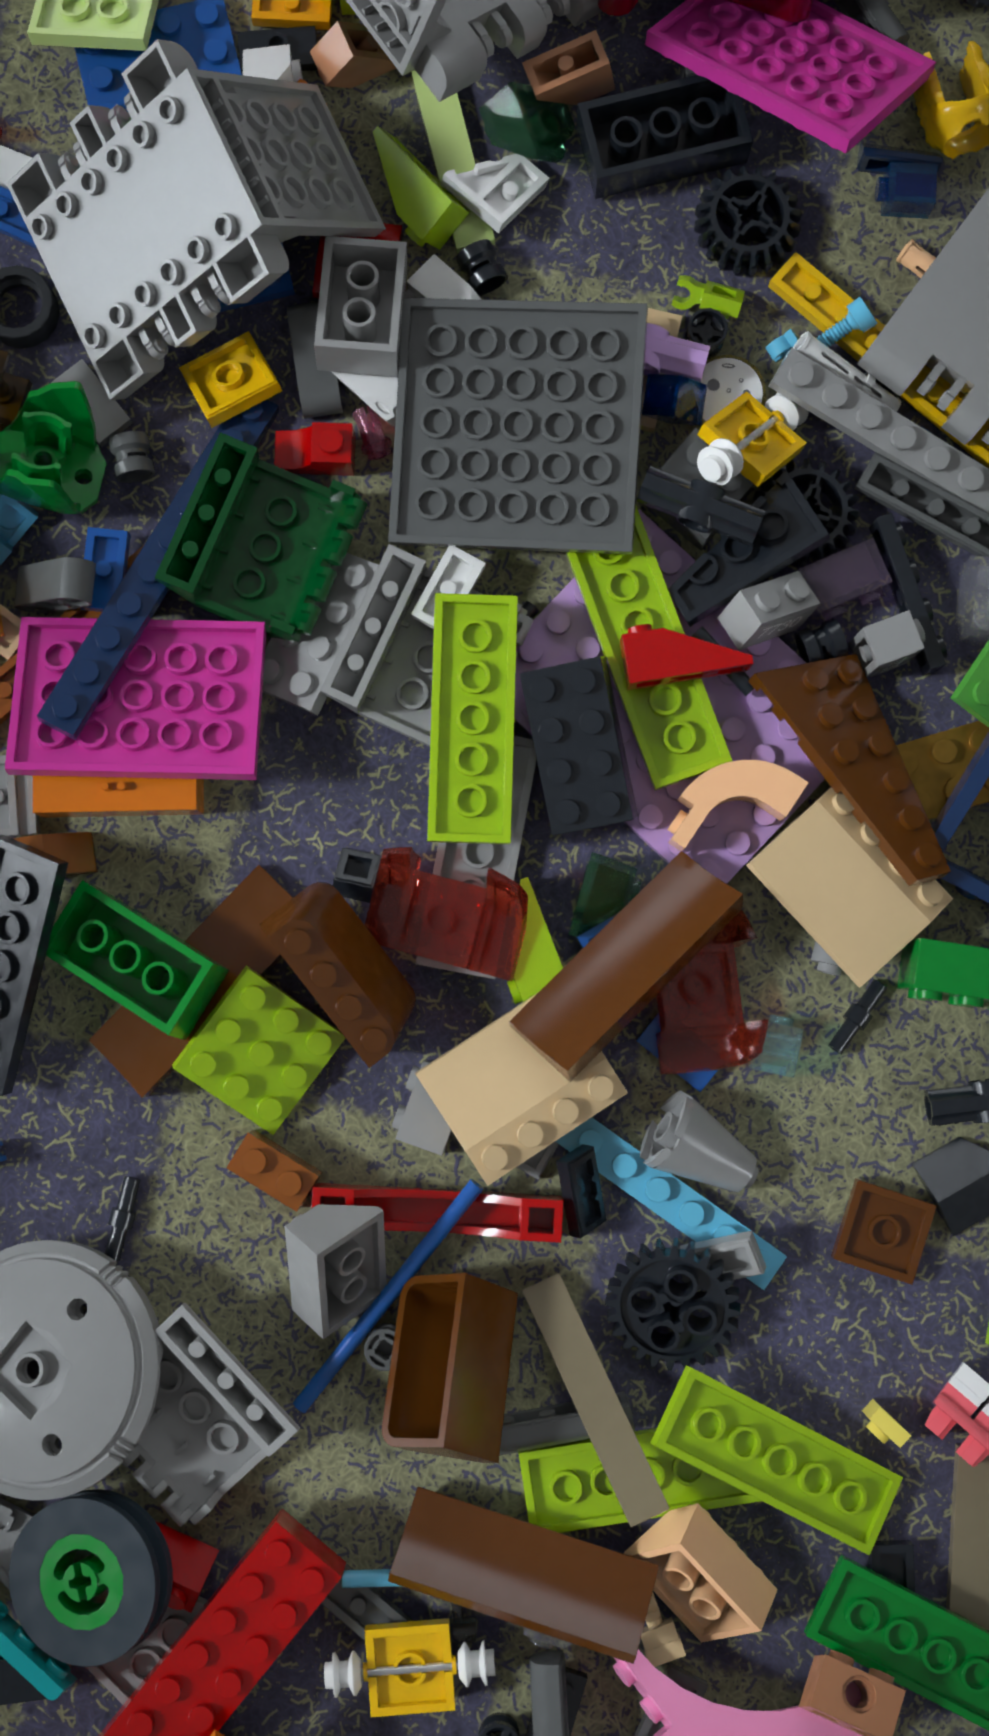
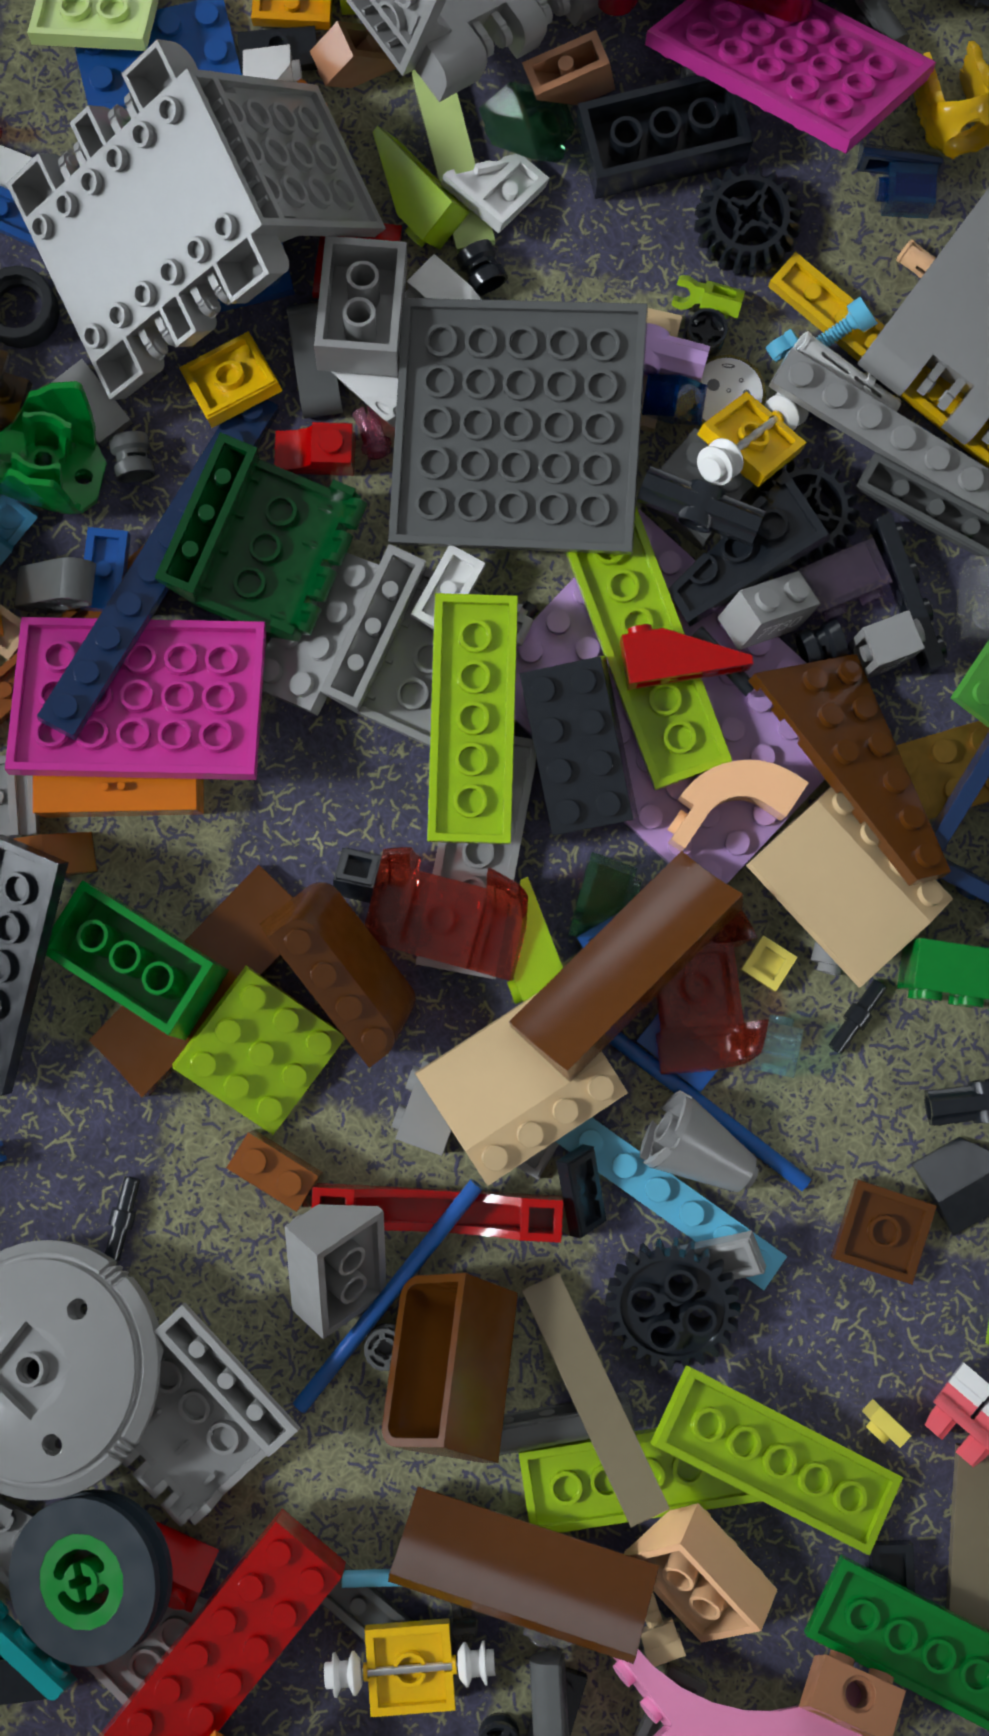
none -> blue piece [609,1032,811,1191]
none -> light yellow plate [740,935,798,992]

